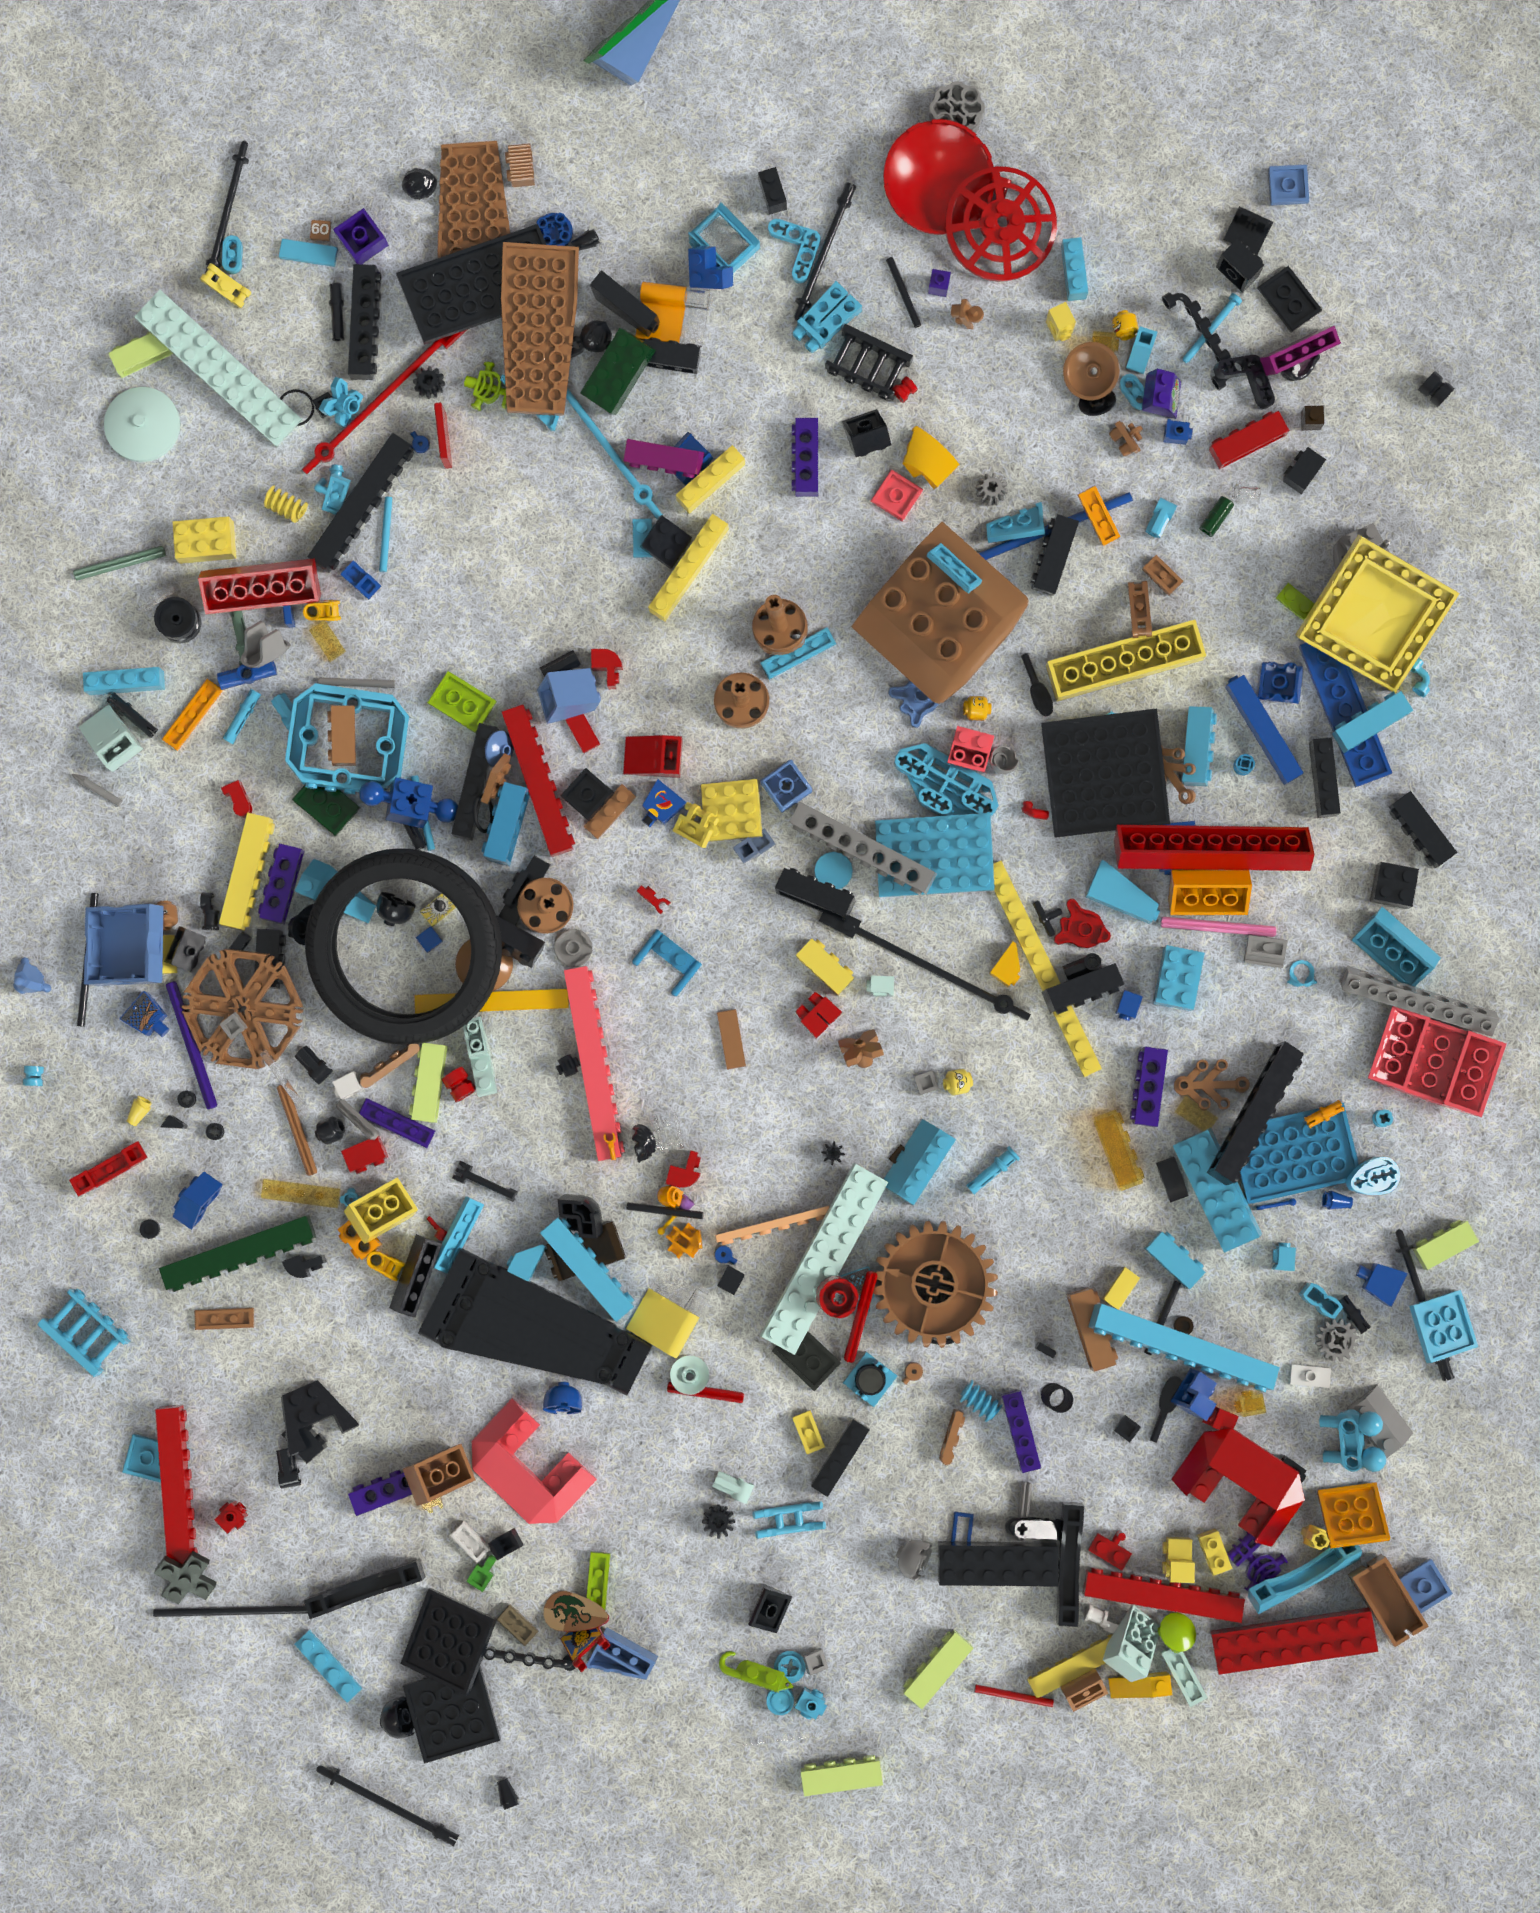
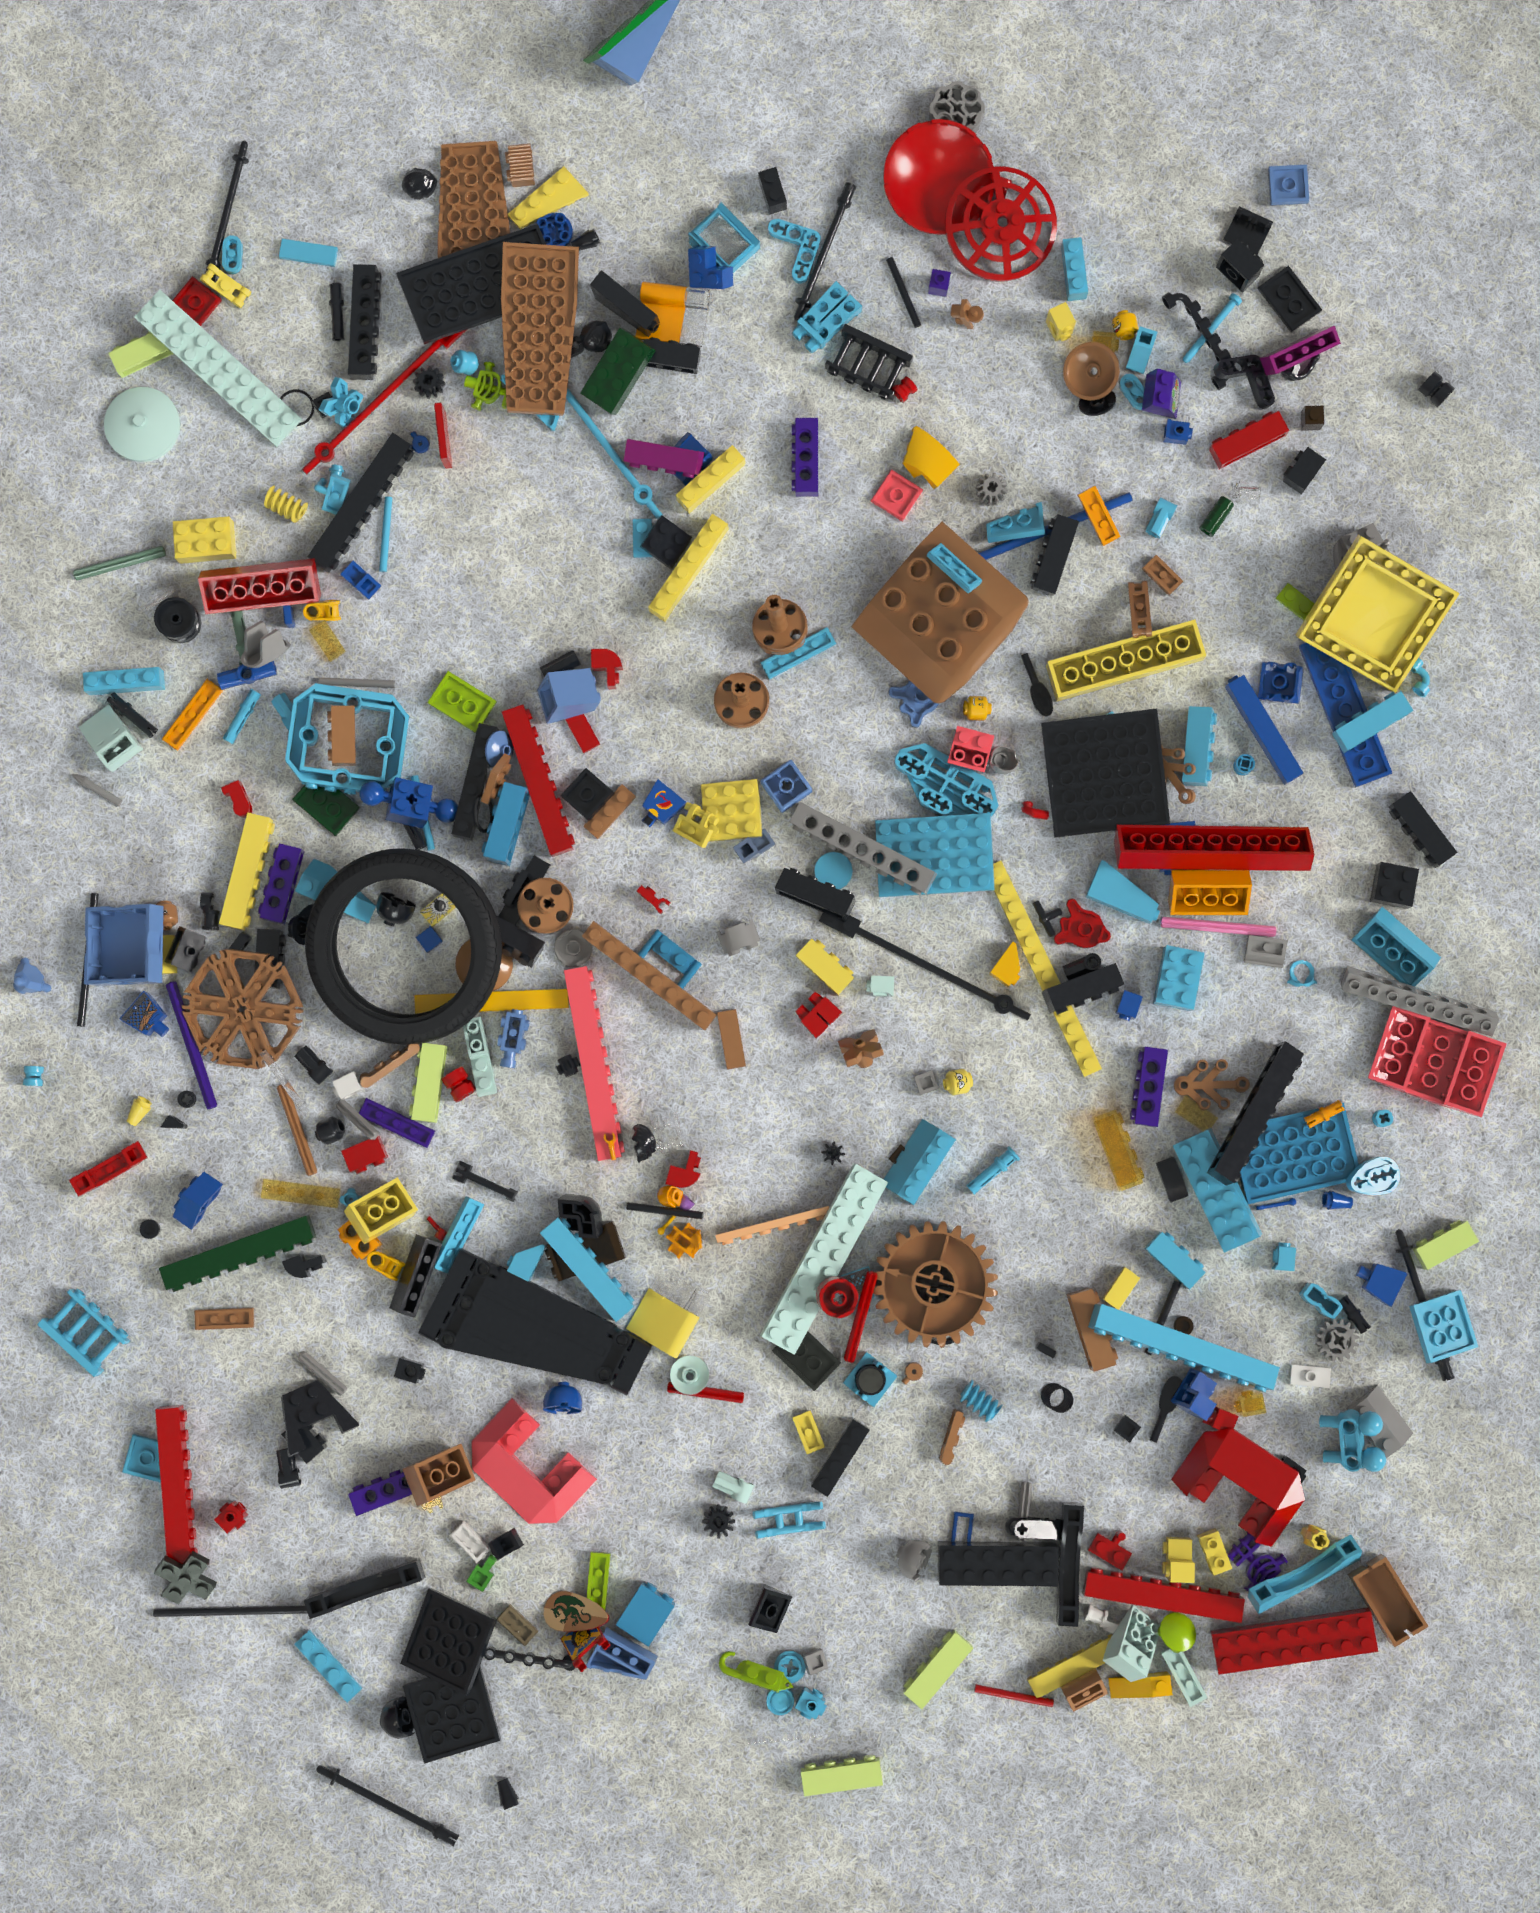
black bush [206,1123,225,1140] -> none
light grey plate [219,1012,248,1040] -> none
medium nougat tile [310,220,331,241] -> none
dark purple brick [333,208,389,264] -> none
red slope [623,735,683,778] -> none
blue piece [714,1245,738,1265] -> none
black panel [717,1265,745,1295] -> none
black slope [842,409,891,457] -> none
dark purple brick [1001,1389,1041,1473] -> none
medium nougat hips [1109,421,1143,457] -> none
black brick [1309,737,1341,818] -> none
light orange plate [1317,1482,1391,1549] -> none
medium blue plate [1399,1558,1453,1613] -> none
none -> red tile [172,276,222,326]
none -> light grey axle [298,1352,347,1396]
none -> black brick [394,1357,426,1384]
none -> medium azure piece [450,350,479,375]
none -> medium blue brick [497,1009,530,1069]
none -> light yellow wing [508,166,589,230]
none -> medium nougat brick [582,921,717,1030]
none -> dark azure brick [616,1582,675,1647]
none -> light grey brick [716,919,760,956]

